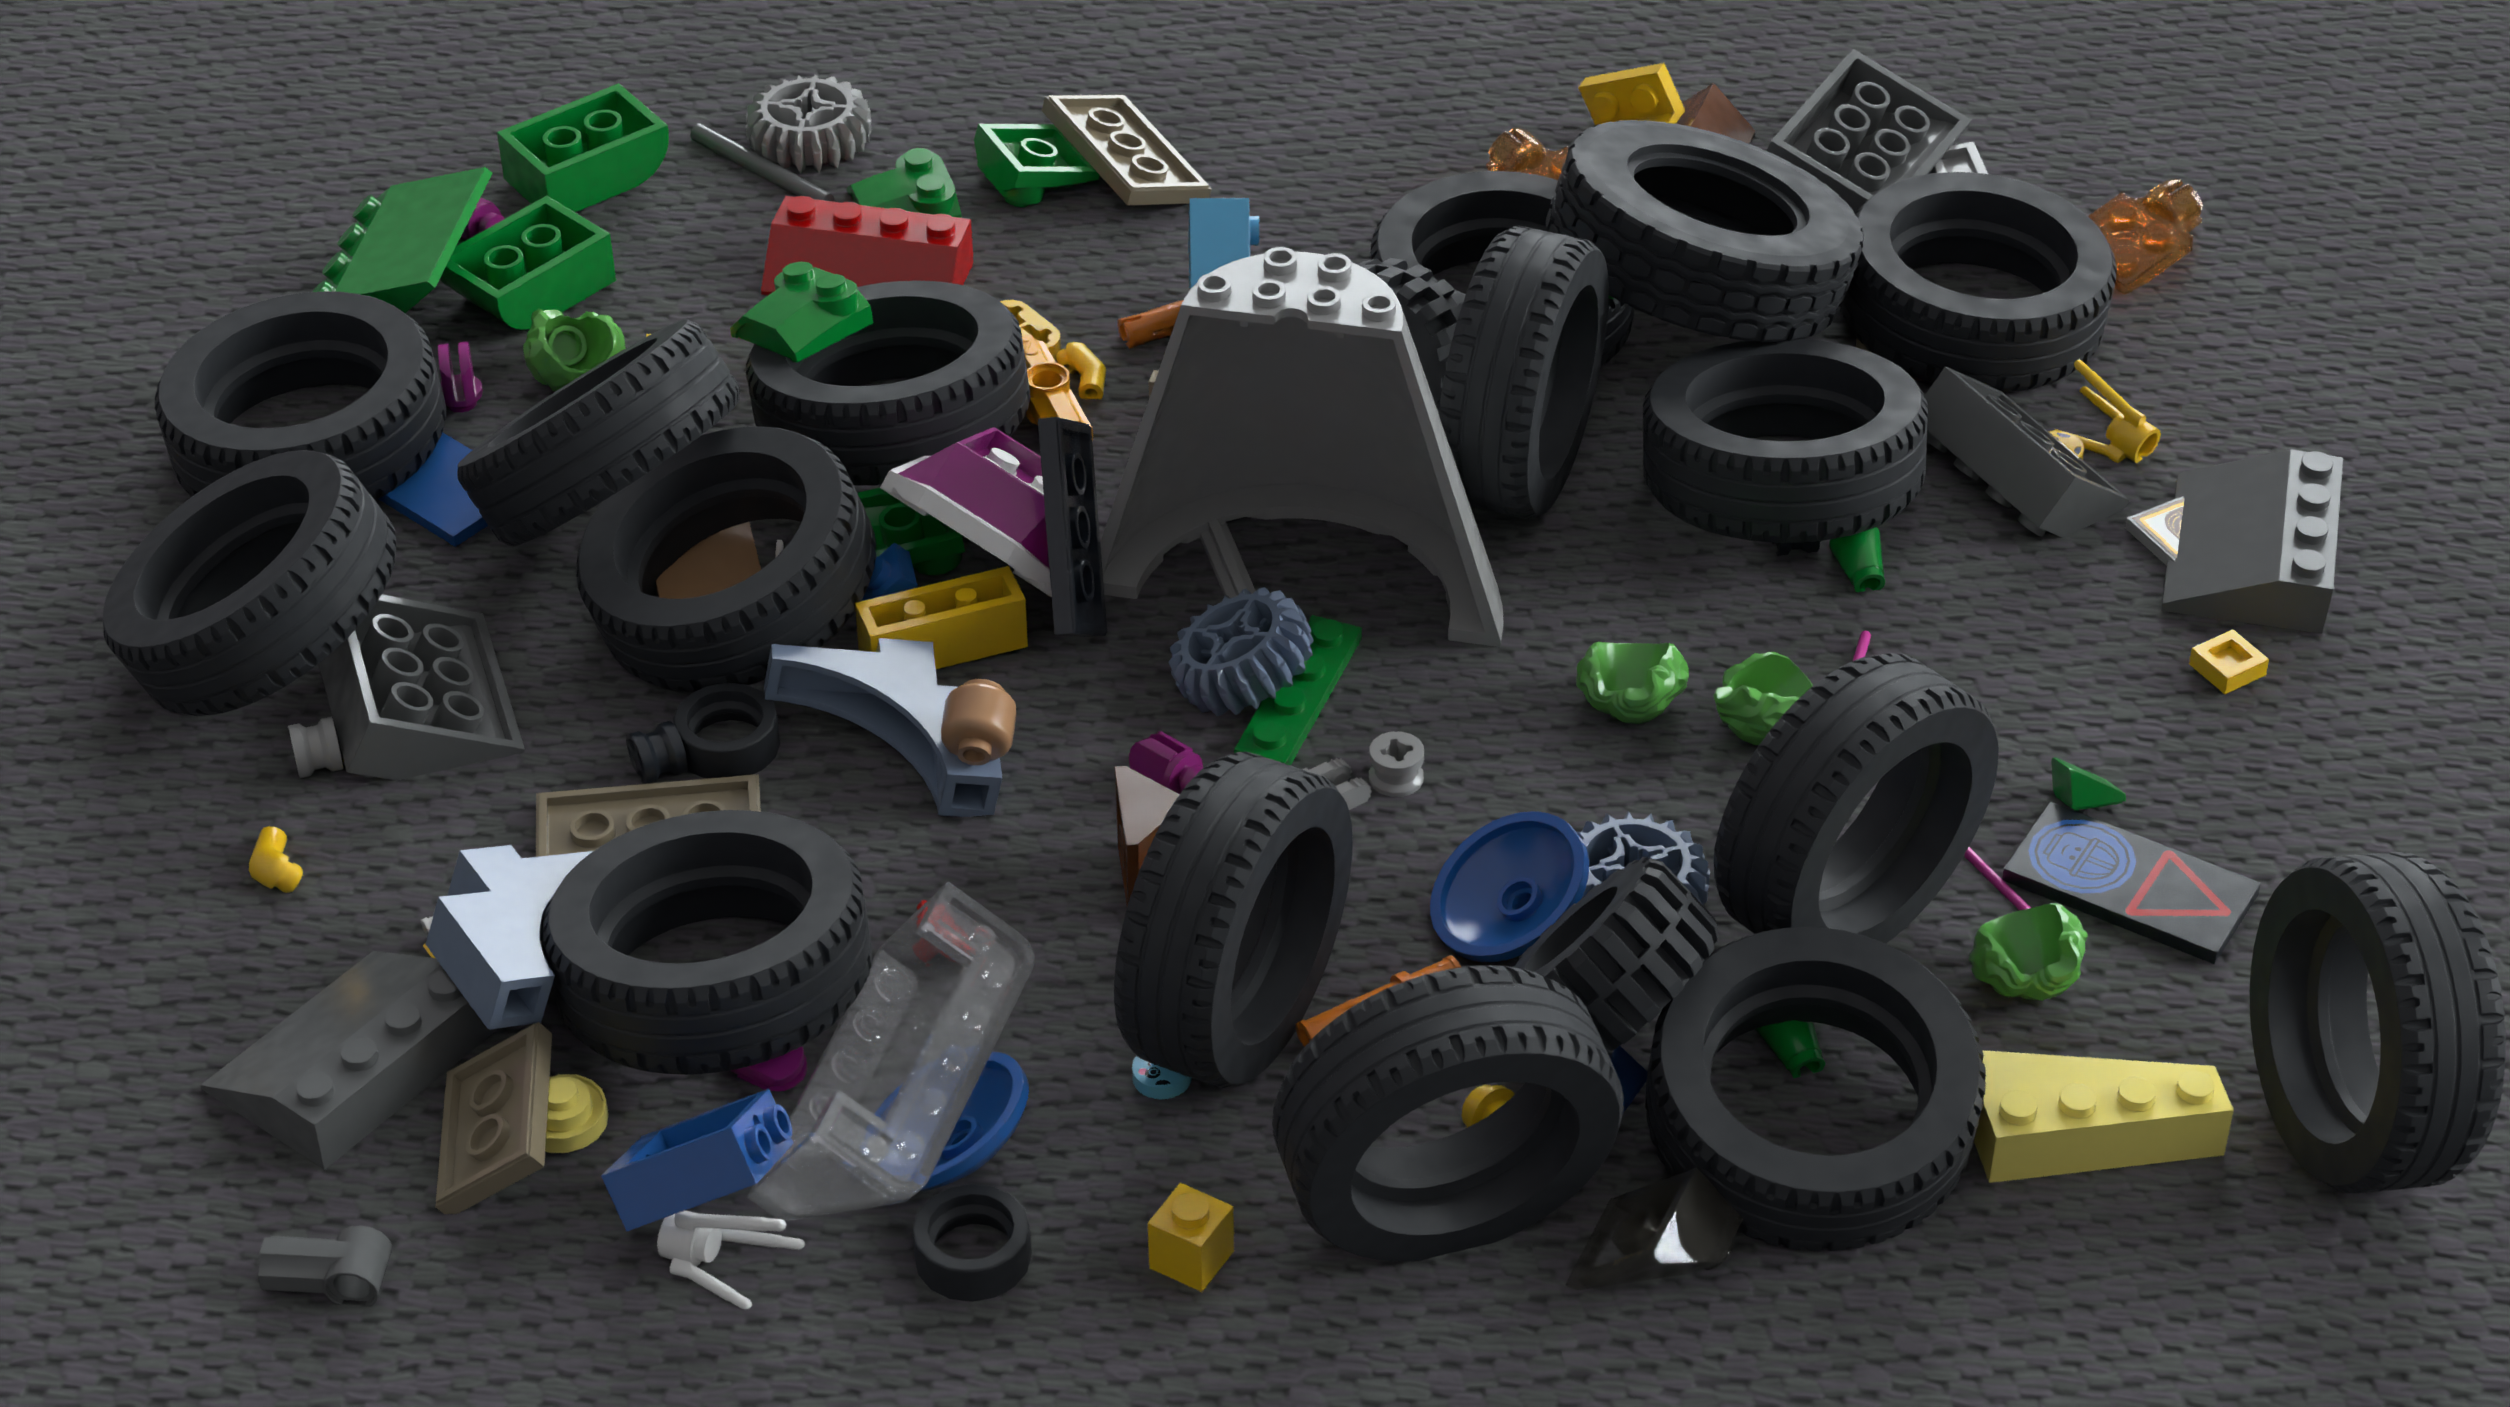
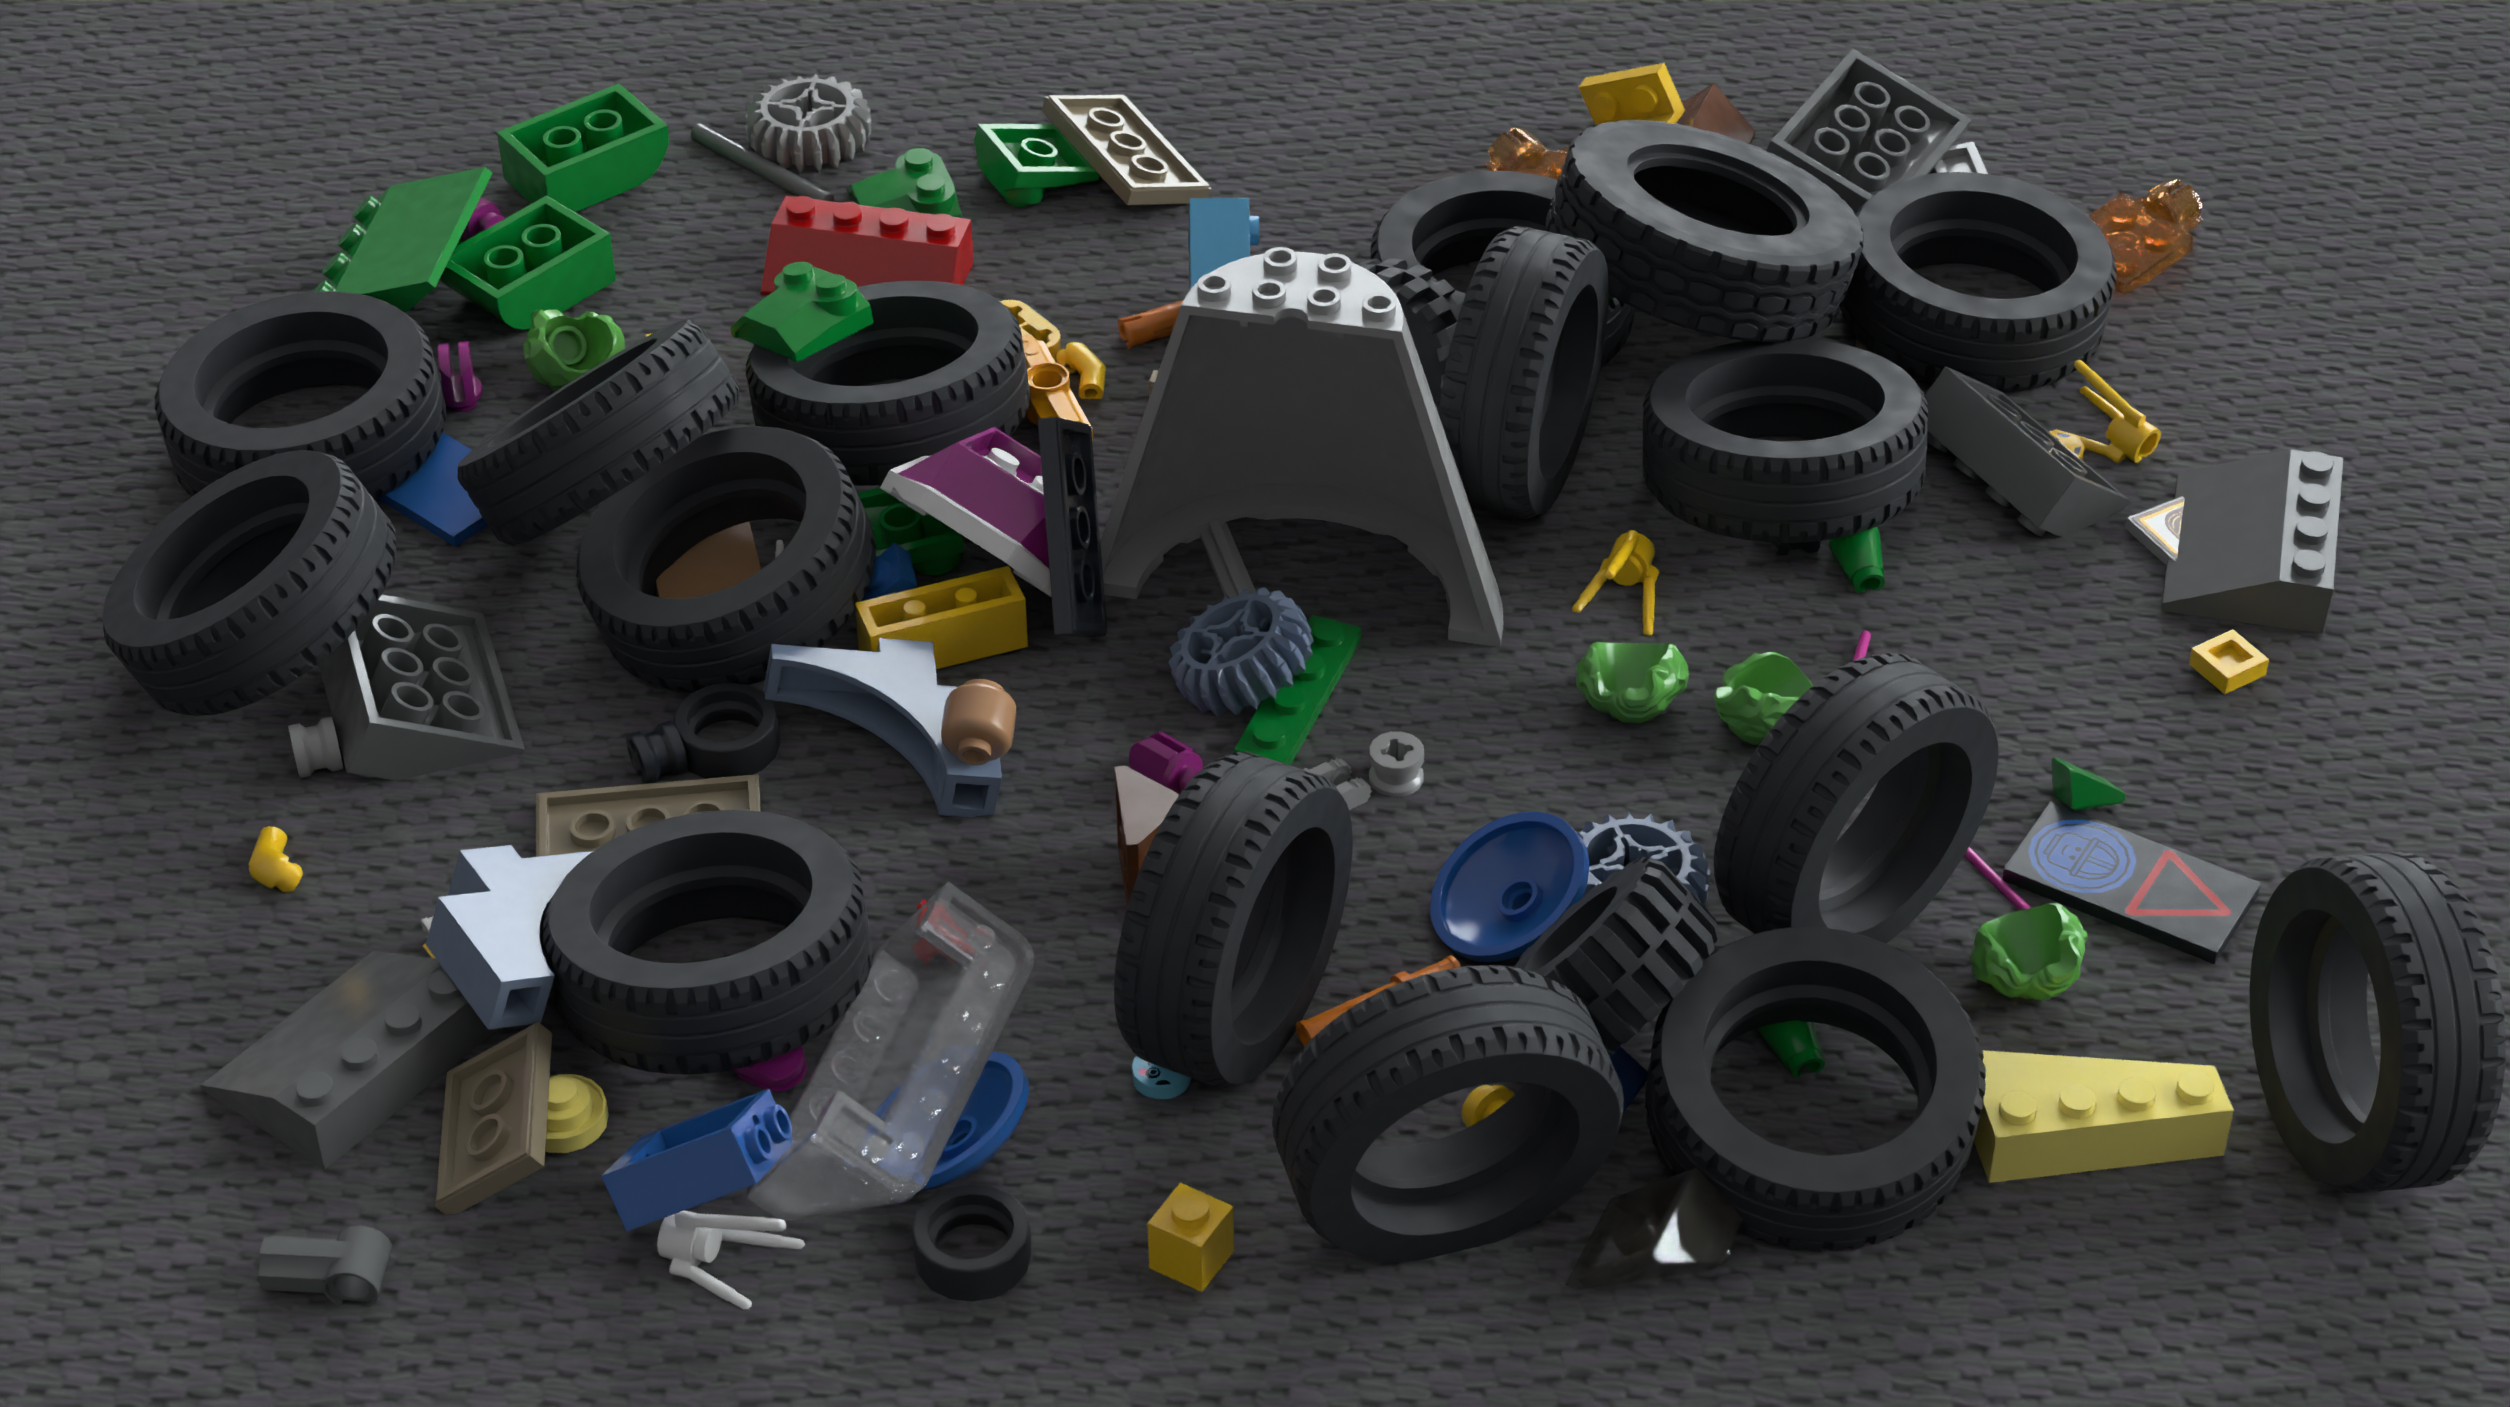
none -> yellow plant [1572,530,1659,636]

